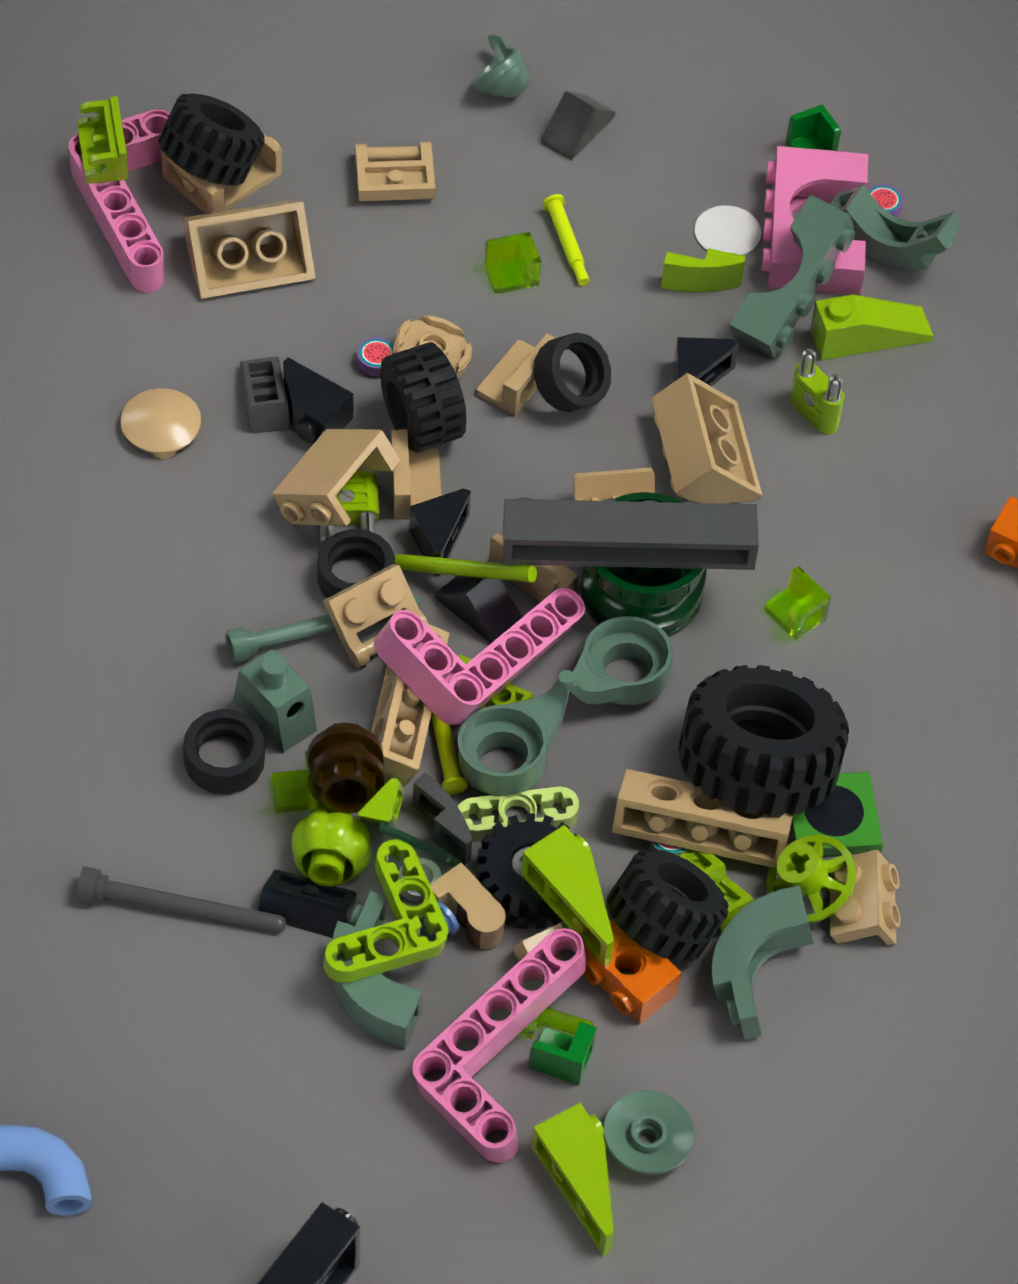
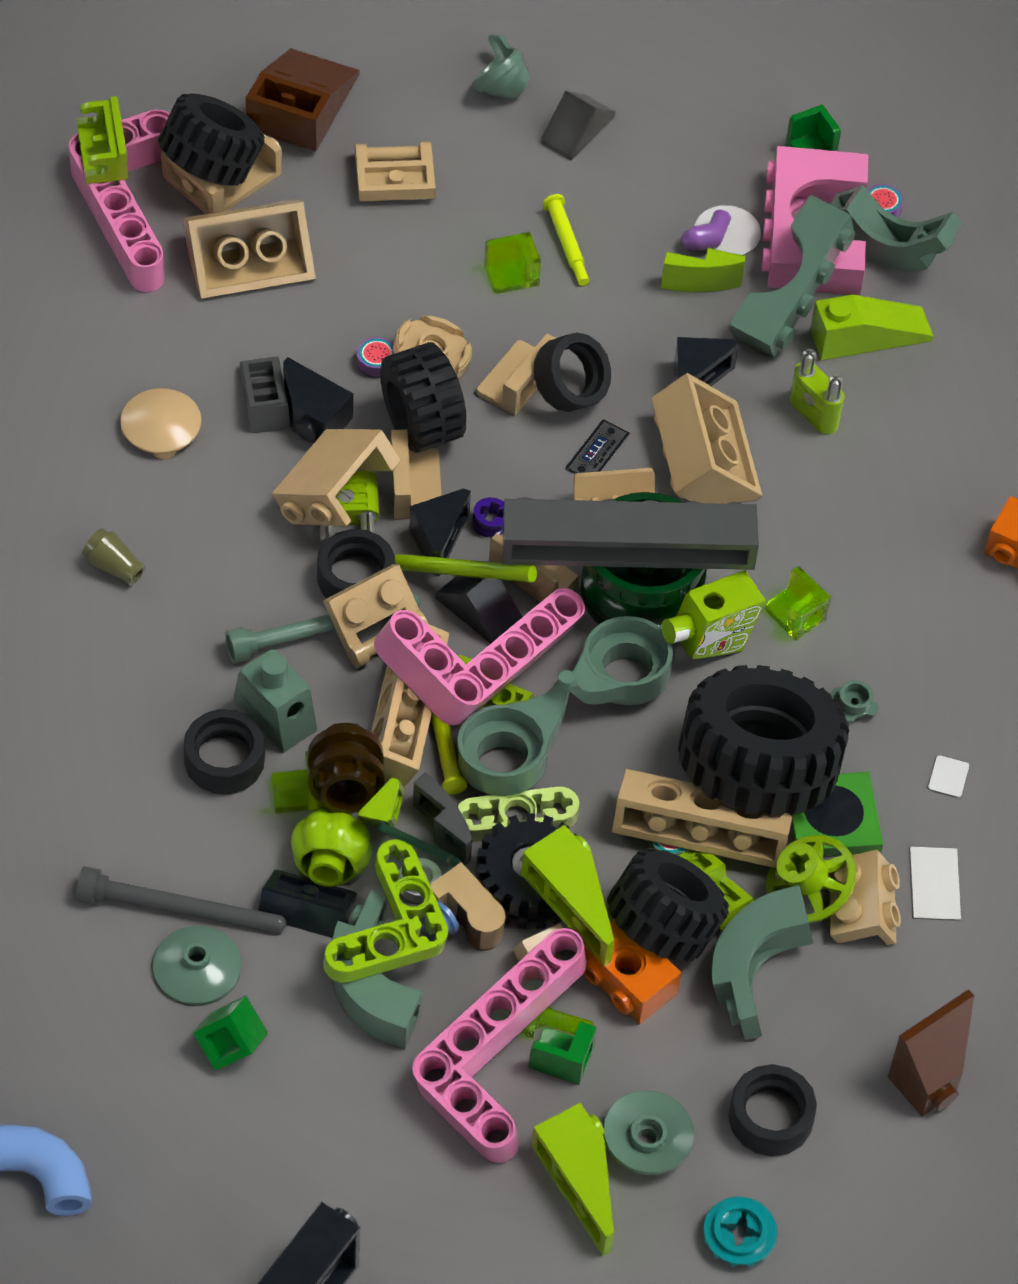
none -> olive cone [82,528,145,586]
none -> sand green dish [153,926,242,1006]
none -> green panel [193,995,268,1071]
none -> reddish brown slope [246,48,360,151]
none -> dark purple bush [472,497,504,537]
none -> sticker [565,419,630,474]
none -> lime torso [661,570,766,659]
none -> medium lavender arm [681,210,731,251]
none -> teal gear [704,1196,777,1268]
none -> black tyre [728,1064,817,1156]
none -> sand green plate [831,680,879,723]
none -> reddish brown slope [888,989,974,1116]
none -> white sticker [910,847,961,920]
none -> white sticker [928,755,969,797]

